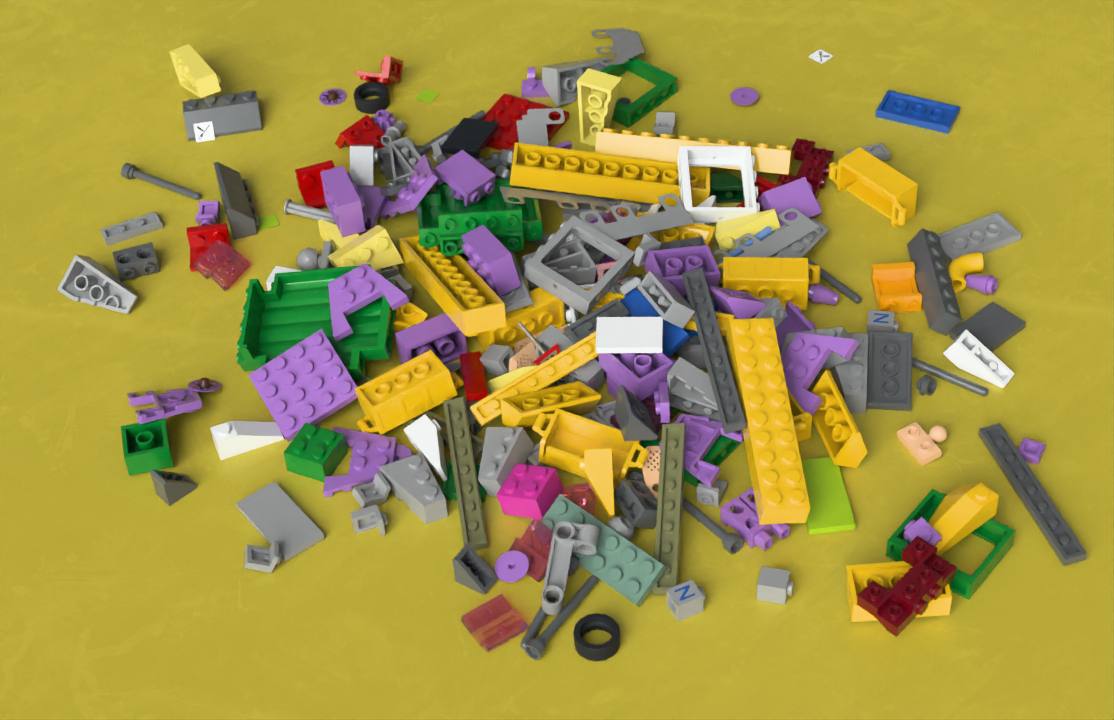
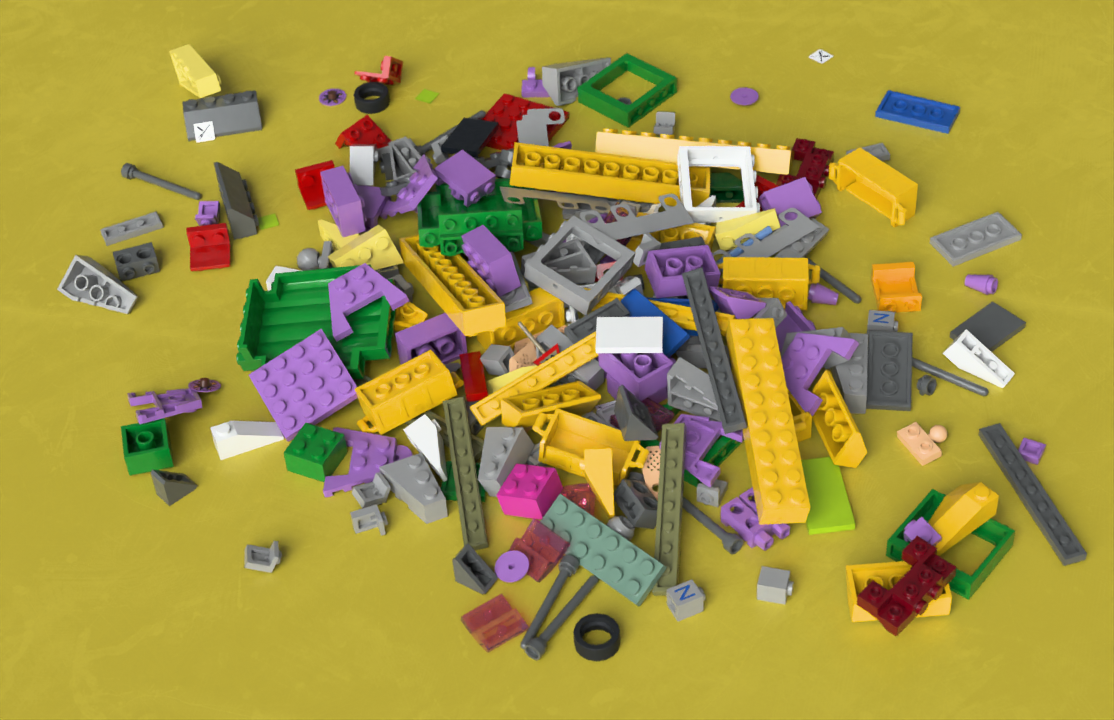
clear pink slope [193,240,251,291] -> none
light grey tile [236,481,325,561] -> none
light grey axle [284,199,336,225] -> none
medium lavender gear [372,110,395,133] -> none
light grey pin [381,120,406,147] -> none
light grey piece [541,521,600,615] -> none
light yellow wedge [577,68,622,147] -> none
light grey piece [591,28,644,65] -> none
light grey brick [637,270,695,329] -> none
medium lavender plate [654,382,670,423] -> none
dark grey brick [907,228,962,336] -> none
yellow cylinder [947,252,983,293] -> none

